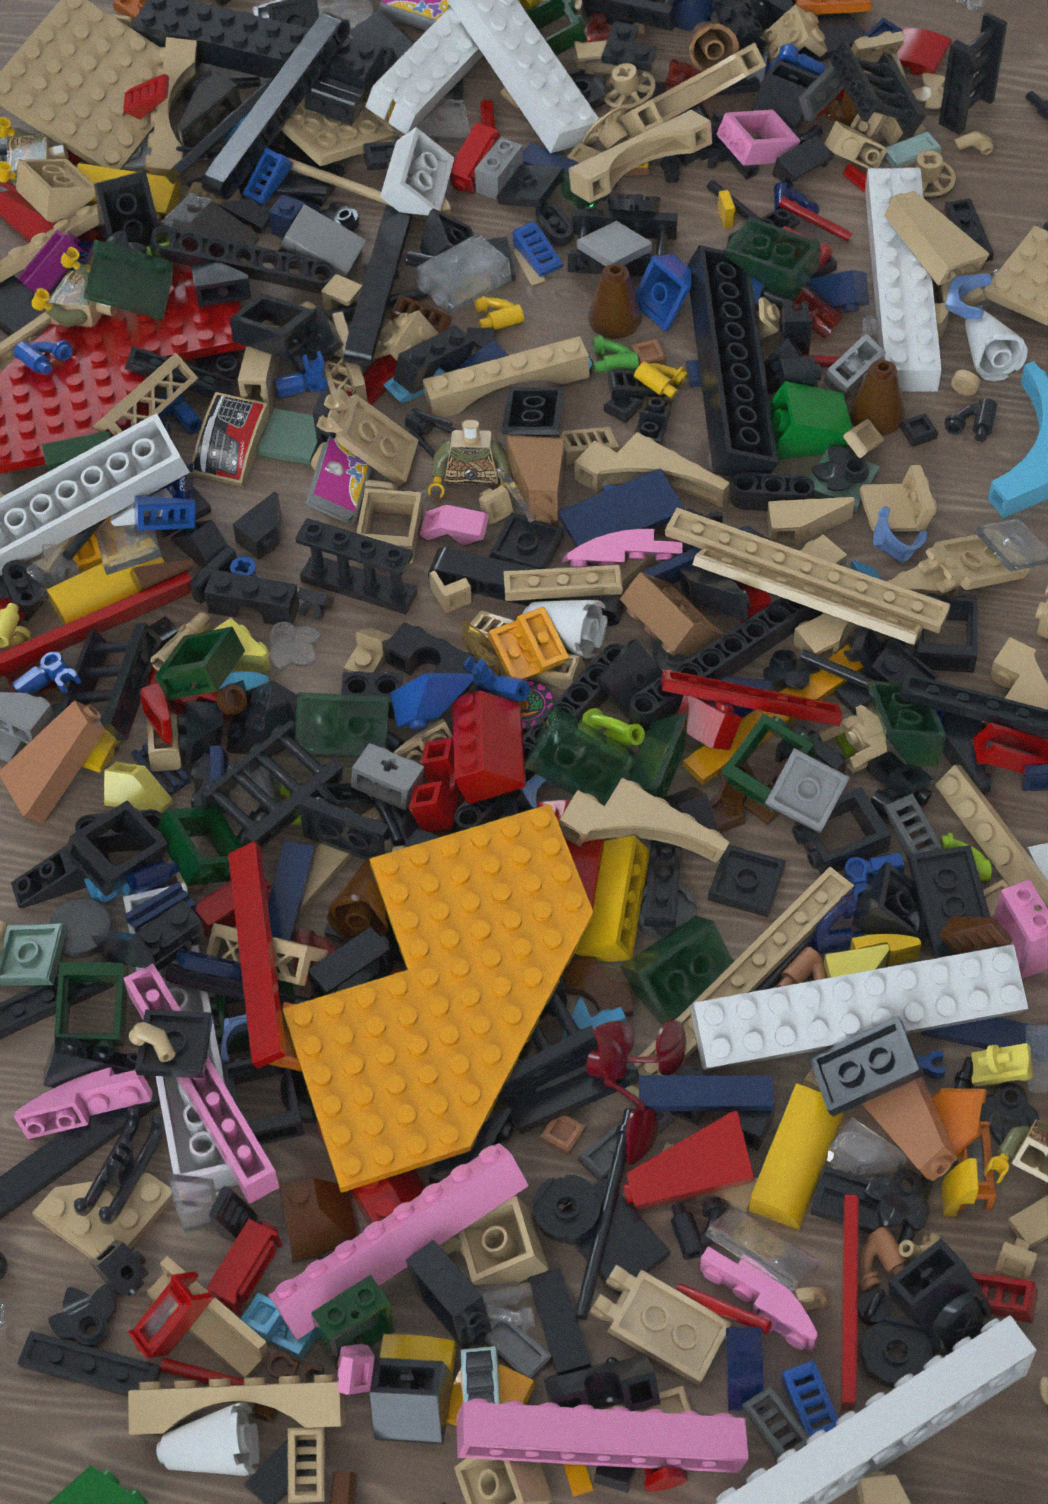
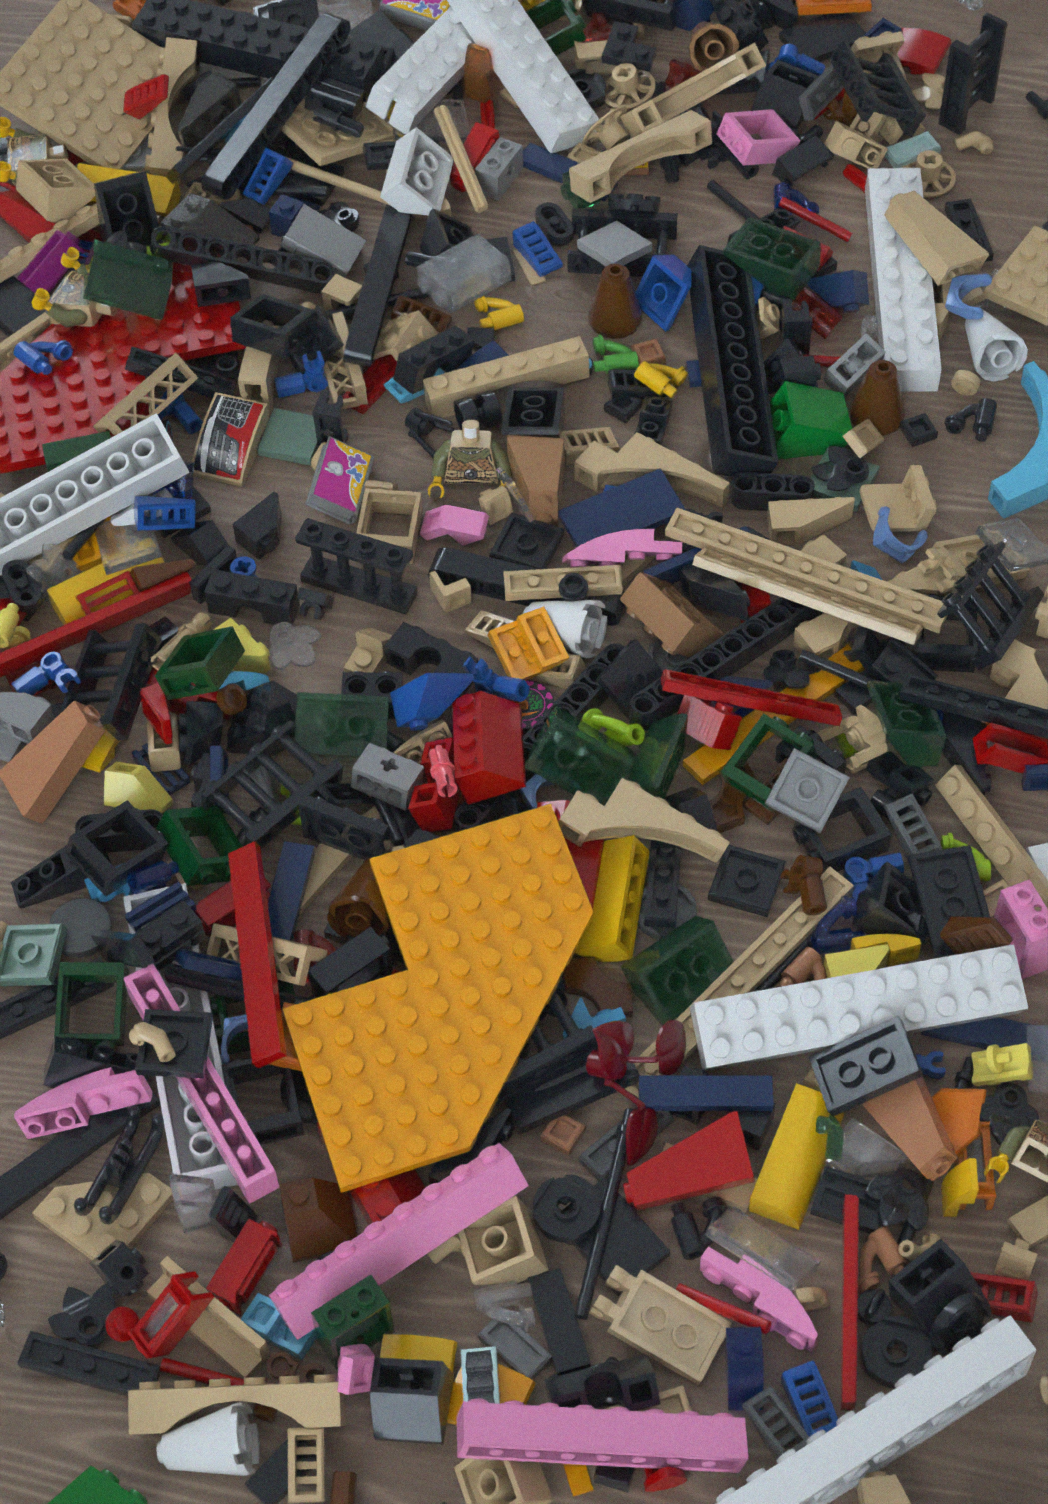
tan tile [317,388,419,486] -> none
black window [406,1240,492,1350] -> none
clear yellow slope [461,620,501,676] -> none
black plate [496,164,566,208] -> none
yellow tile [718,190,735,229] -> none
tan bracket [764,4,828,63] -> none
none -> red tile [75,570,139,615]
none -> red plate [105,1306,140,1342]
none -> black axle [313,105,364,138]
none -> coral axle [429,745,458,797]
none -> tan axle [434,105,488,213]
none -> black wheel [453,389,503,431]
none -> clear orange slope [464,43,493,103]
none -> black plate [559,573,588,601]
none -> reddish brown bar [780,855,827,915]
none -> clear green arm [816,1115,844,1160]
none -> black fence [937,541,1045,670]

